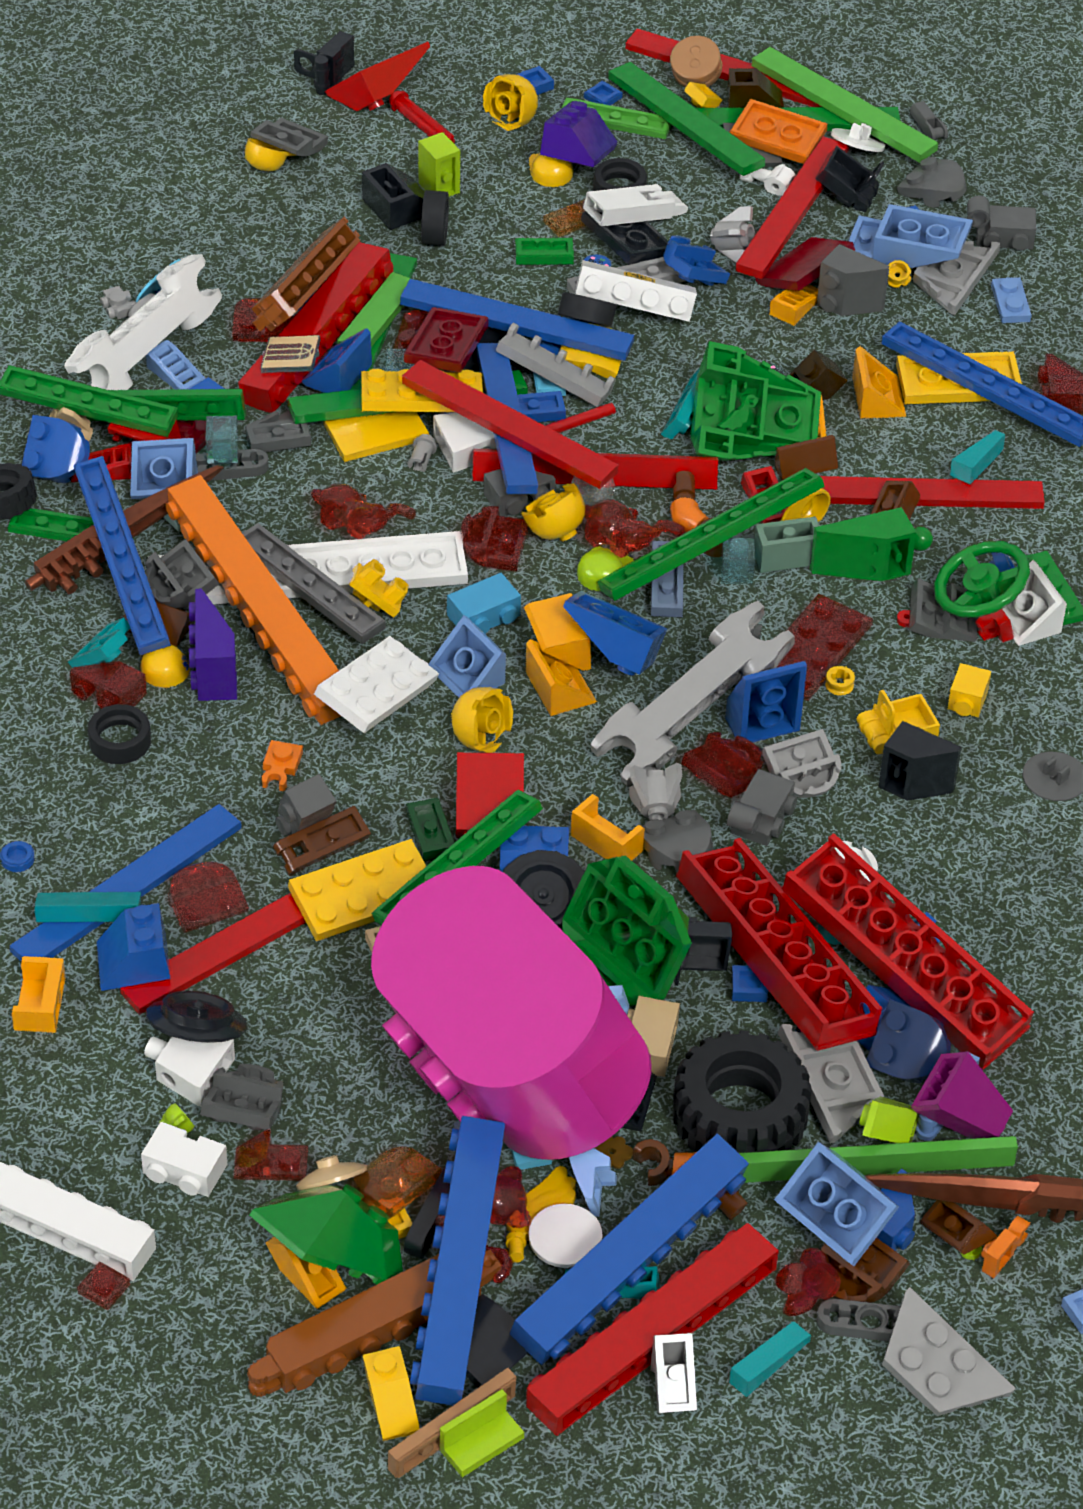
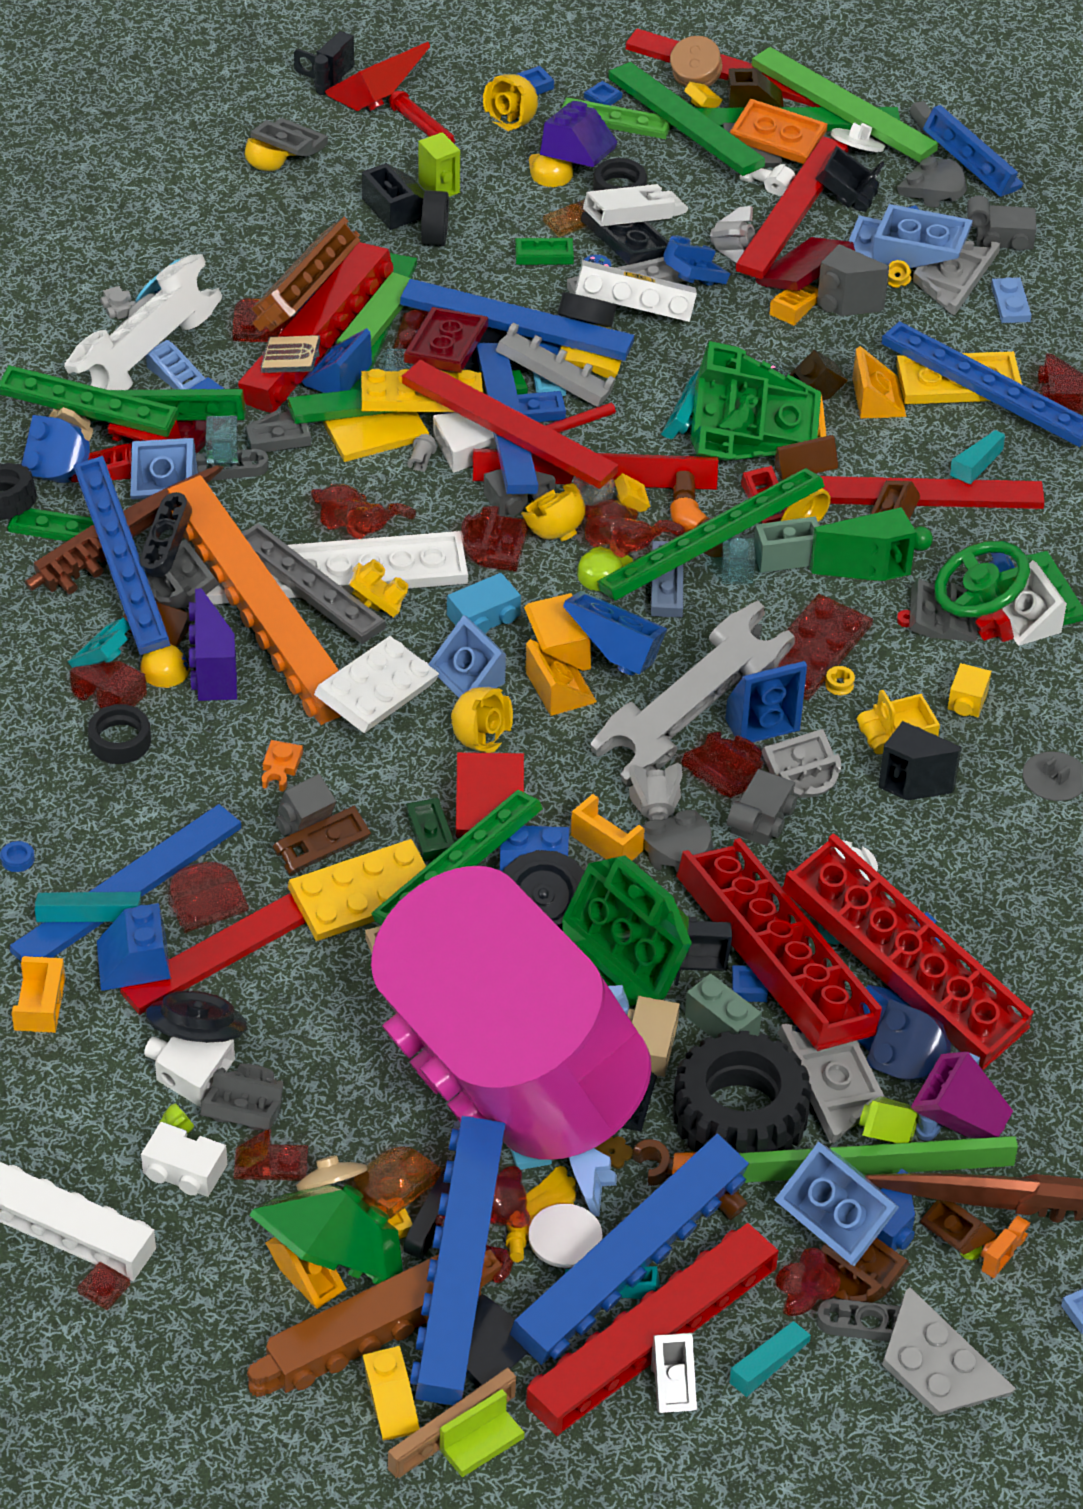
none -> black beam [140,492,192,577]
none -> yellow plate [614,473,651,512]
none -> sand green brick [685,973,762,1039]
none -> blue fence [923,105,1024,197]

